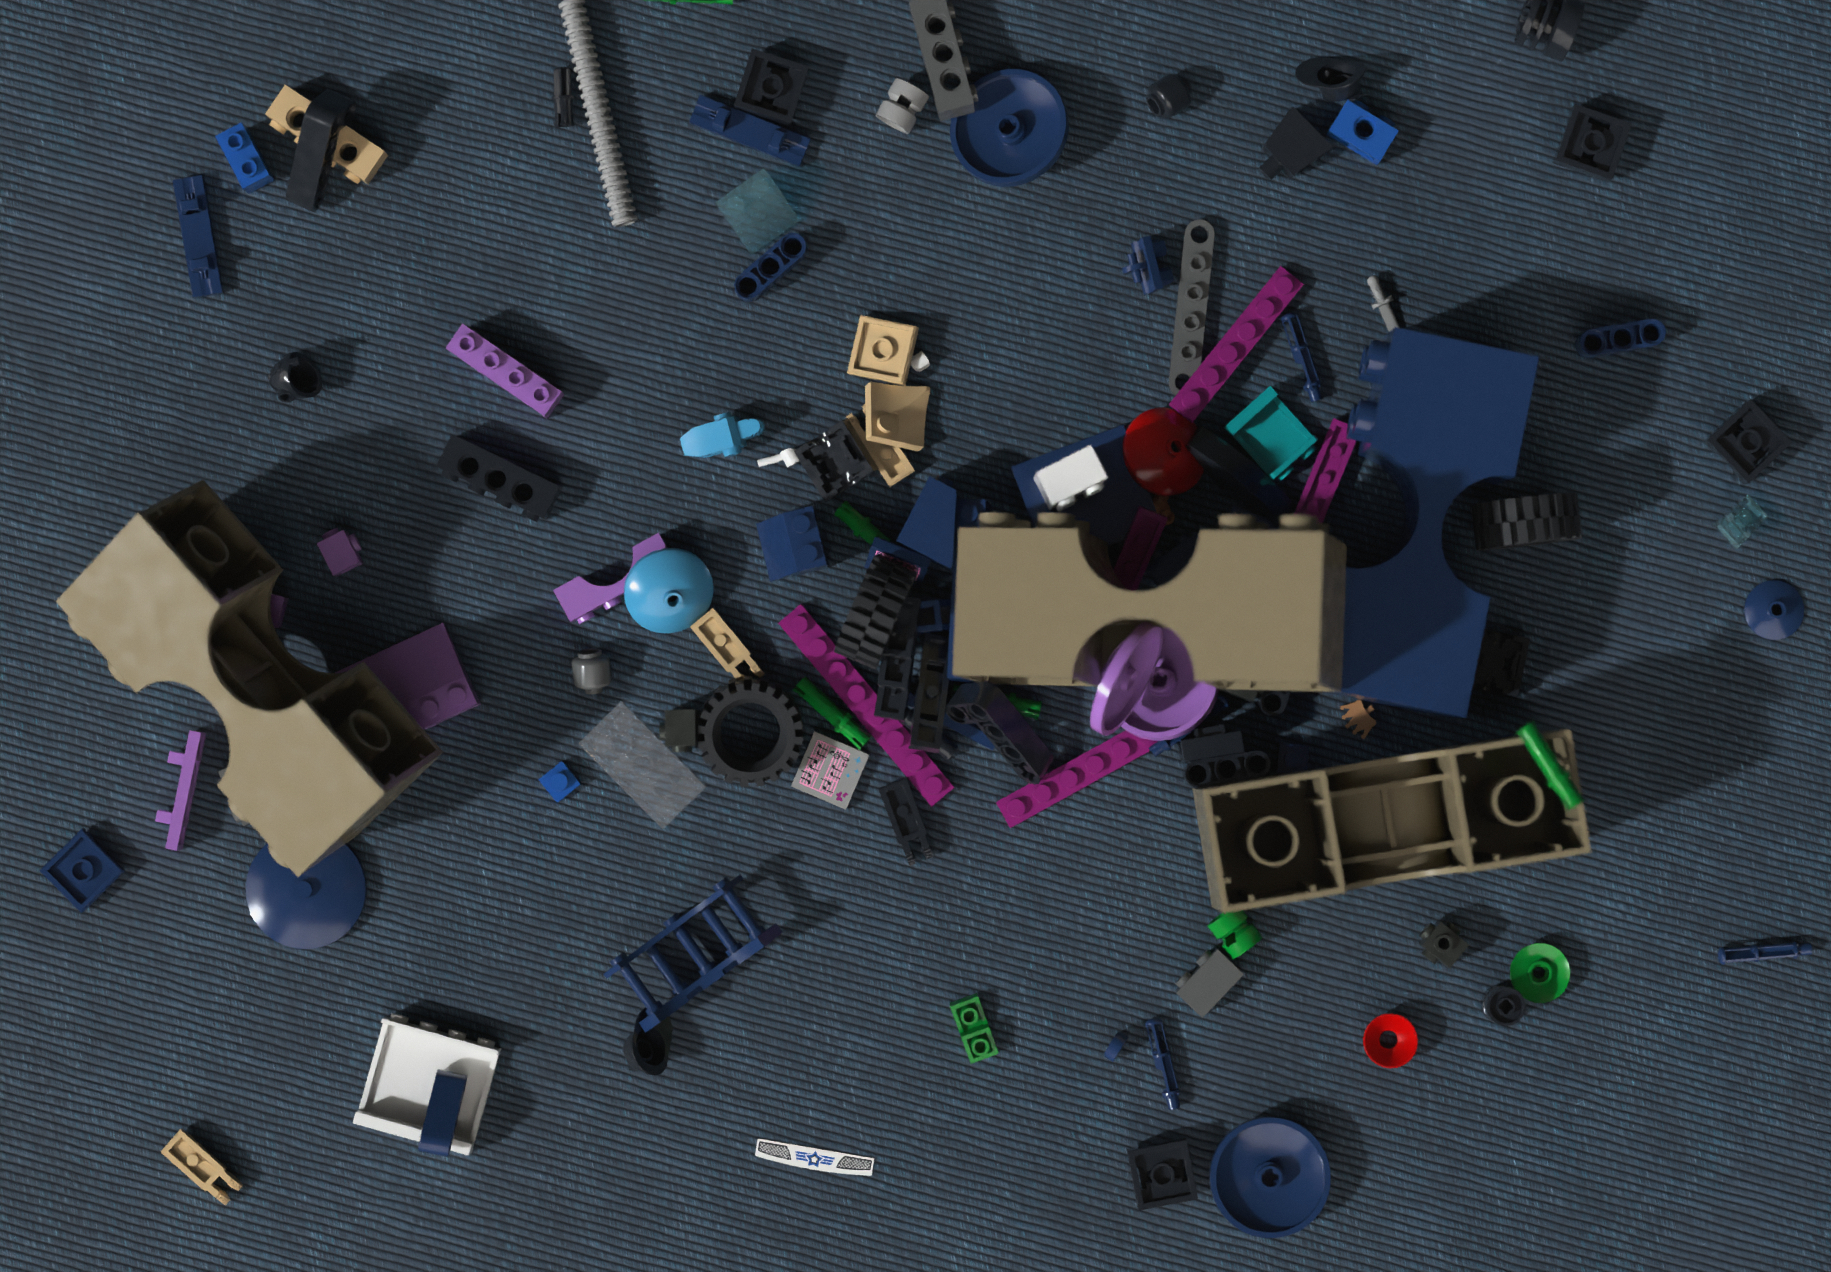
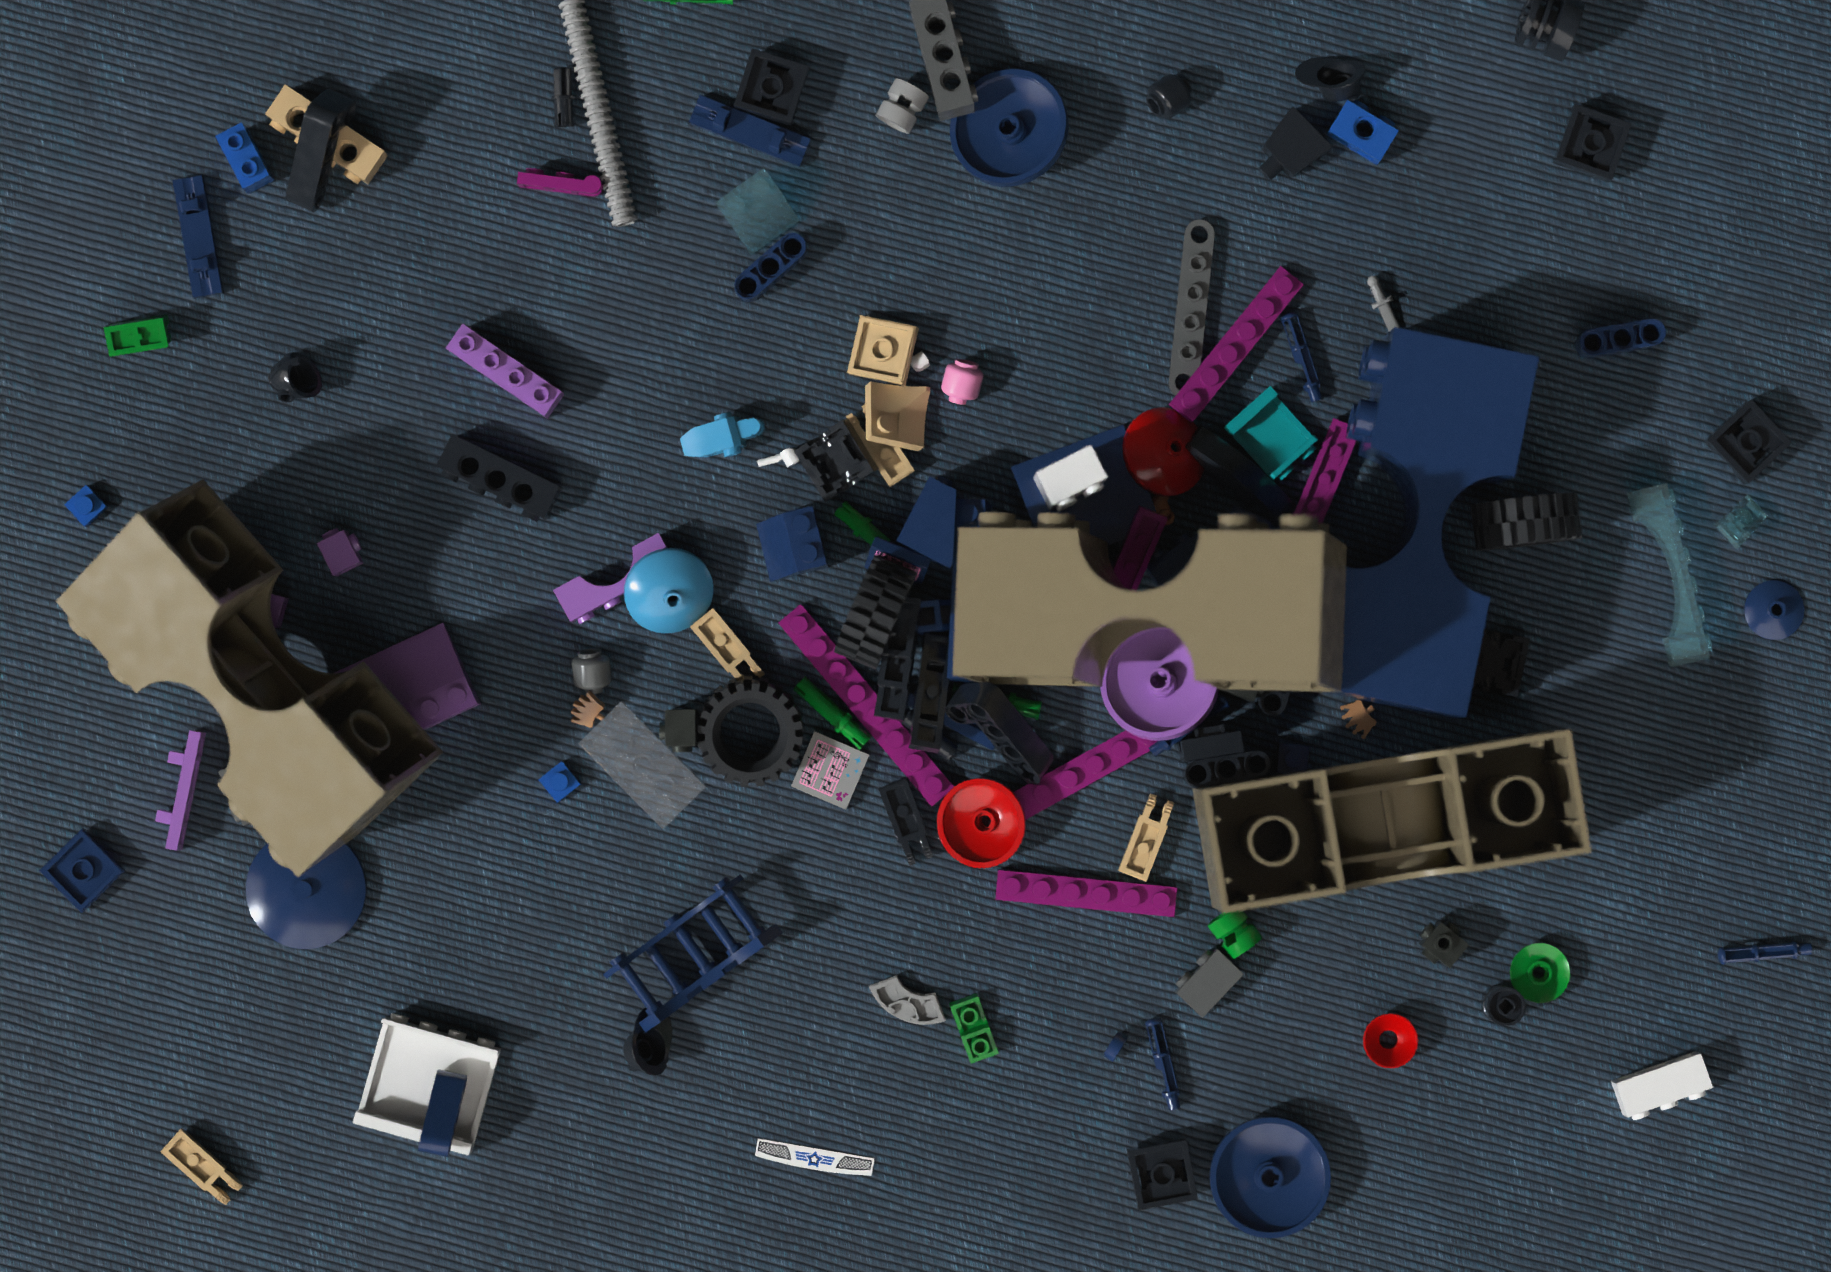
medium lavender dish [1090,621,1163,736] -> none
dark blue hips [1122,236,1174,295] -> none
green pin [1517,721,1585,811] -> none
none -> blue plate [64,485,108,527]
none -> green hinge [103,314,172,357]
none -> magenta plate [517,168,603,197]
none -> medium nougat piece [571,691,605,728]
none -> light grey tile [869,975,946,1025]
none -> red dish [937,778,1026,868]
none -> bright pink head [941,359,984,405]
none -> magenta plate [995,870,1177,917]
none -> tan hinge [1118,793,1174,882]
none -> white brick [1611,1051,1713,1120]
none -> clear light blue arch [1626,483,1712,667]

